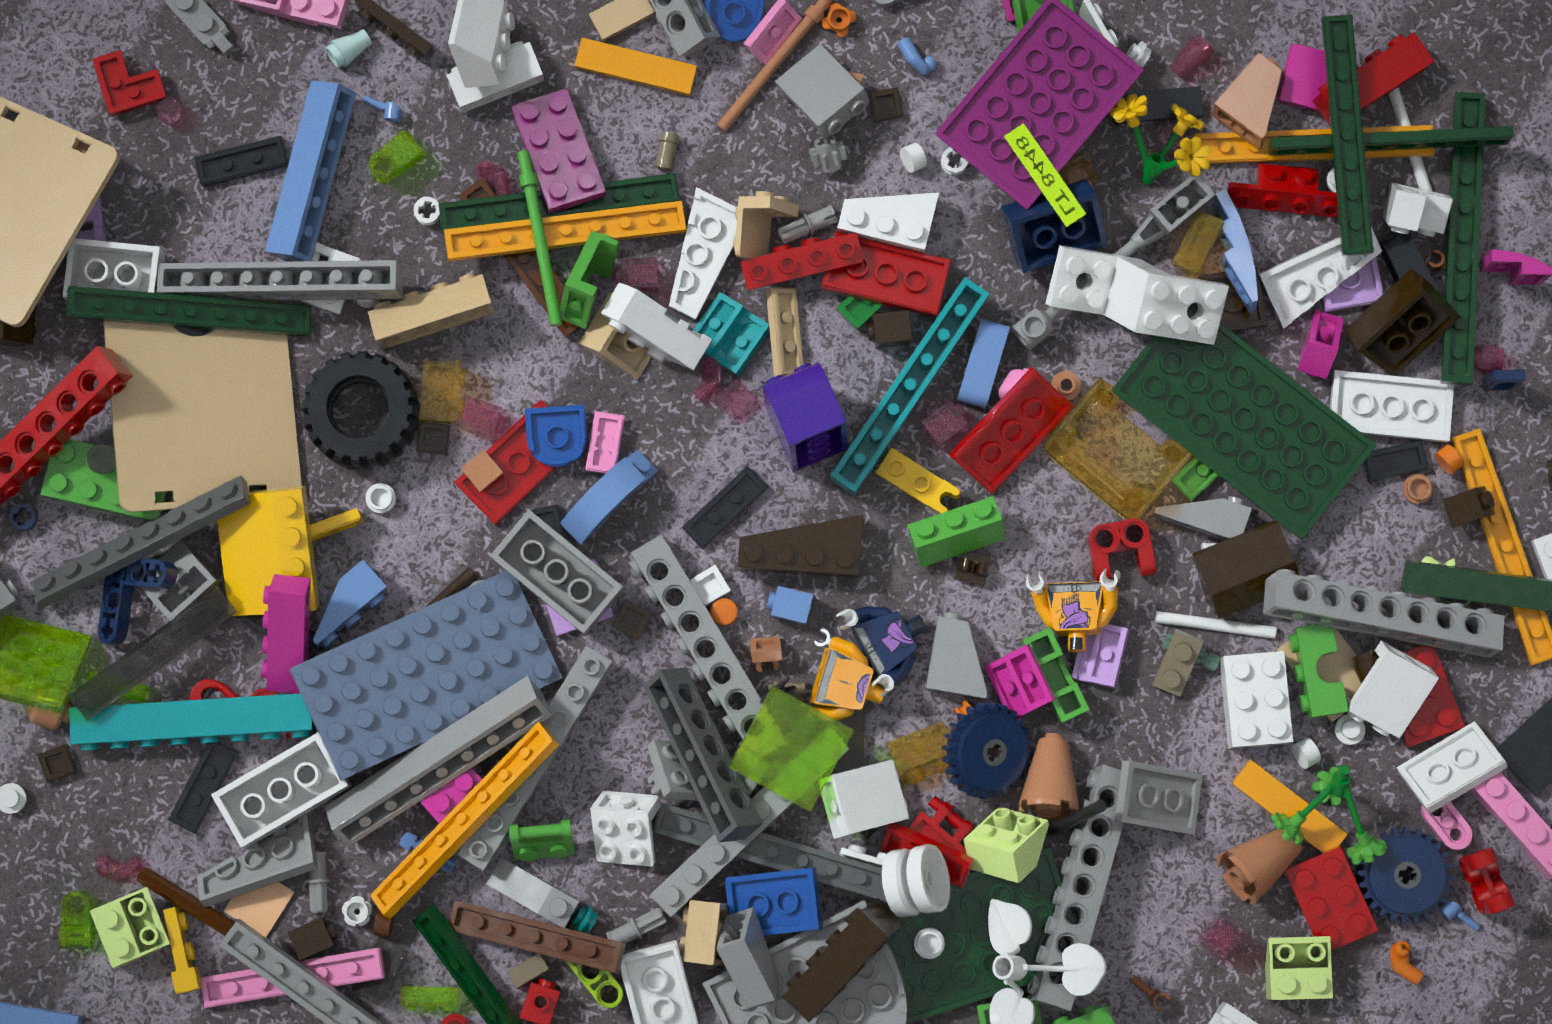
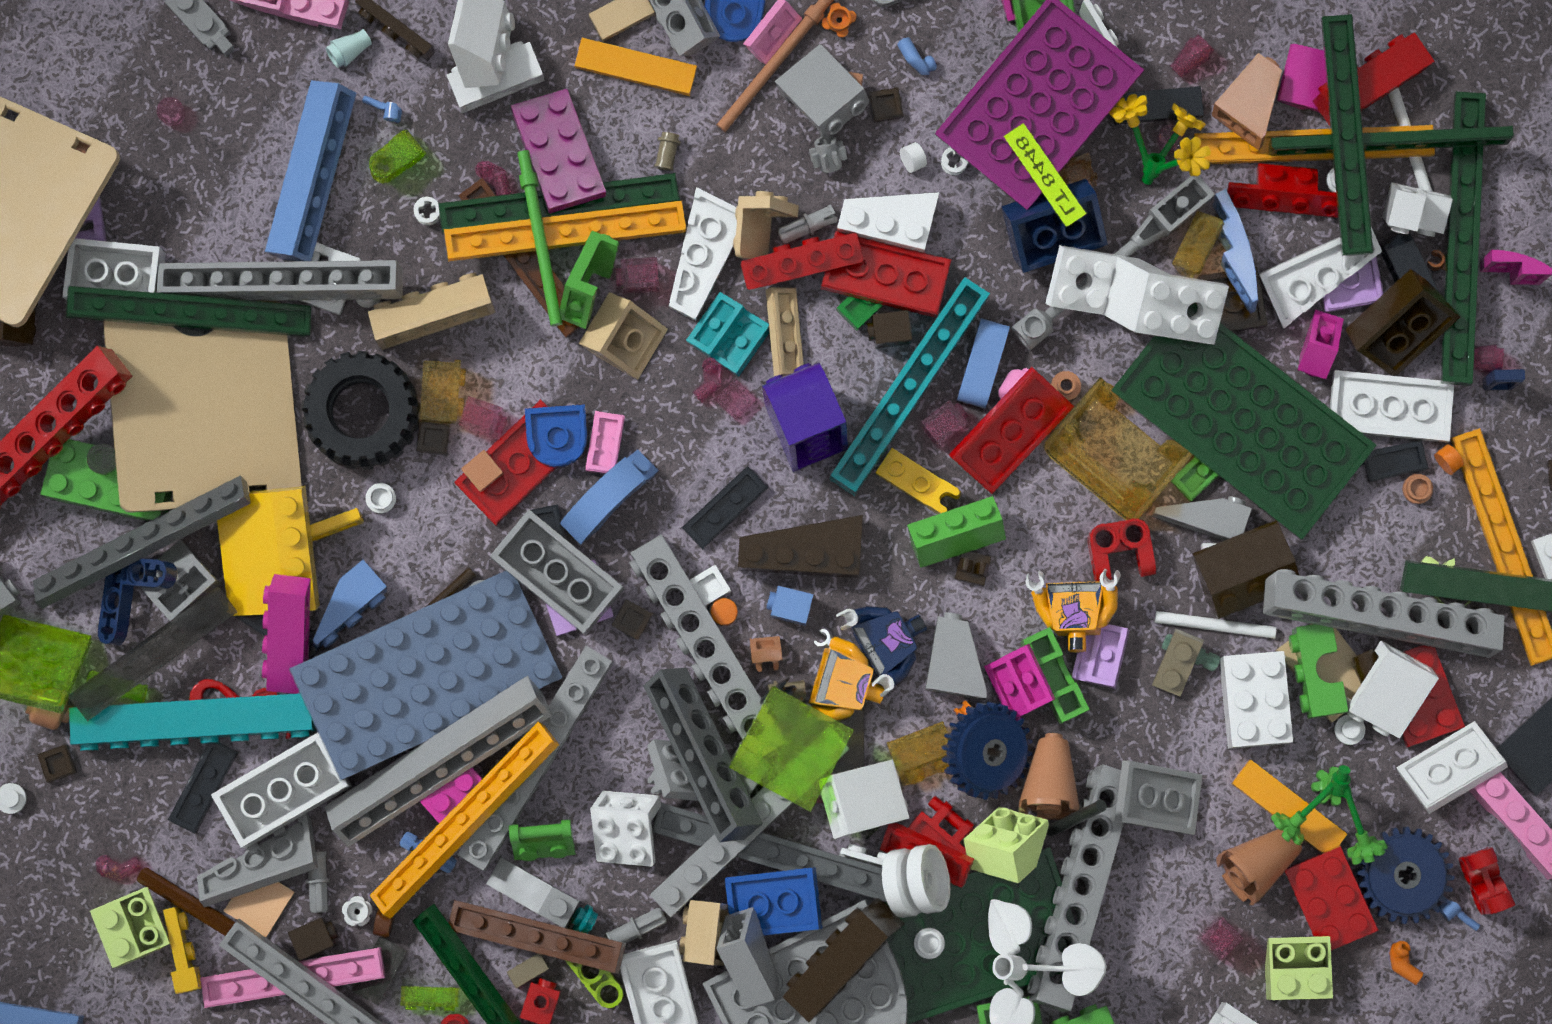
dark blue bush [8,503,38,531] -> none
clear neon green piece [59,890,95,949] -> none
red plate [92,50,168,117] -> none
black tile [194,136,289,188] -> none
white wedge [601,282,712,370] -> none
white plate [1126,41,1151,68] -> none
dark orange hand [1130,975,1170,1011] -> none
white piece [1292,738,1321,769] -> none
bright pink plate [1421,802,1472,850] -> none
dark brown brick [1442,486,1495,528] -> none

